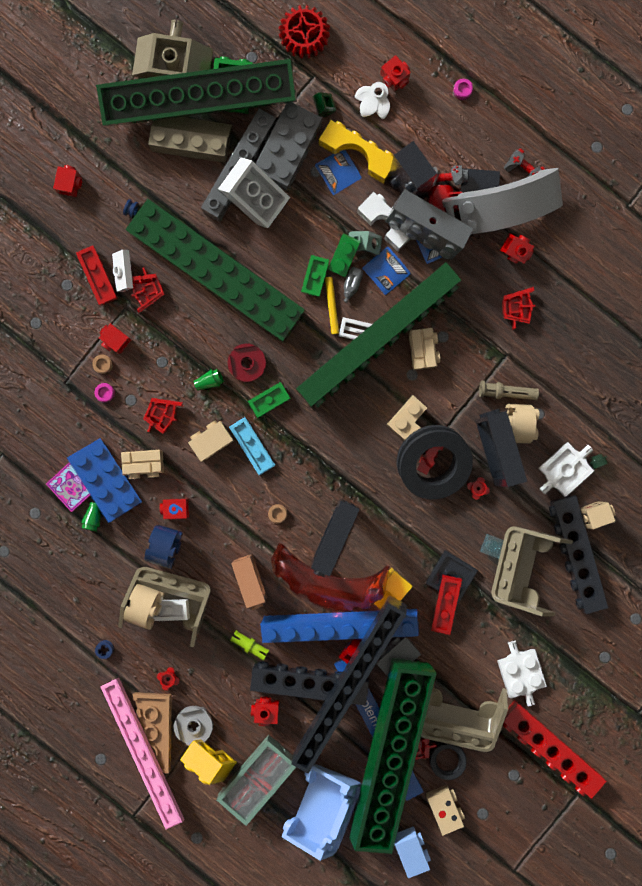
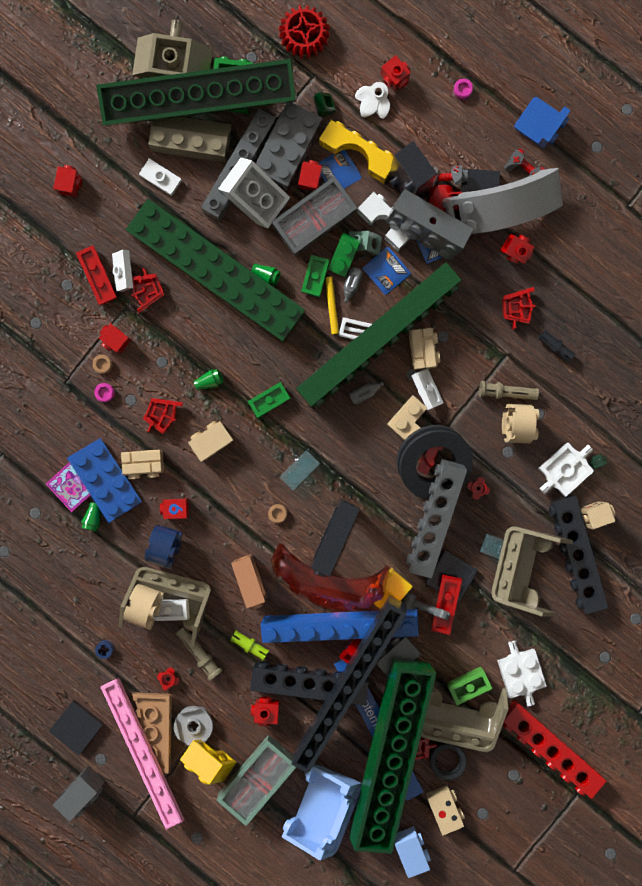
dark blue bush [123,199,139,219] -> none
dark red plate [228,344,266,382] -> none
medium azure tile [229,417,276,476] -> none
black window [475,409,527,487] -> none
none -> black tile [49,700,104,755]
none -> dark grey brick [53,765,105,822]
none -> white plate [139,159,182,196]
none -> dark tan pin [176,627,222,681]
none -> green cone [251,263,281,286]
none -> clear brick [272,176,357,257]
none -> clear light blue plate [280,450,320,490]
none -> red brick [298,160,323,192]
none -> dark grey piece [349,381,384,405]
none -> dark grey brick [403,593,450,620]
none -> dark grey brick [406,459,467,578]
none -> white plate [412,369,443,410]
none -> bright green brick [446,666,492,705]
none -> blue bracket [514,97,571,149]
none -> black pin [538,330,575,363]

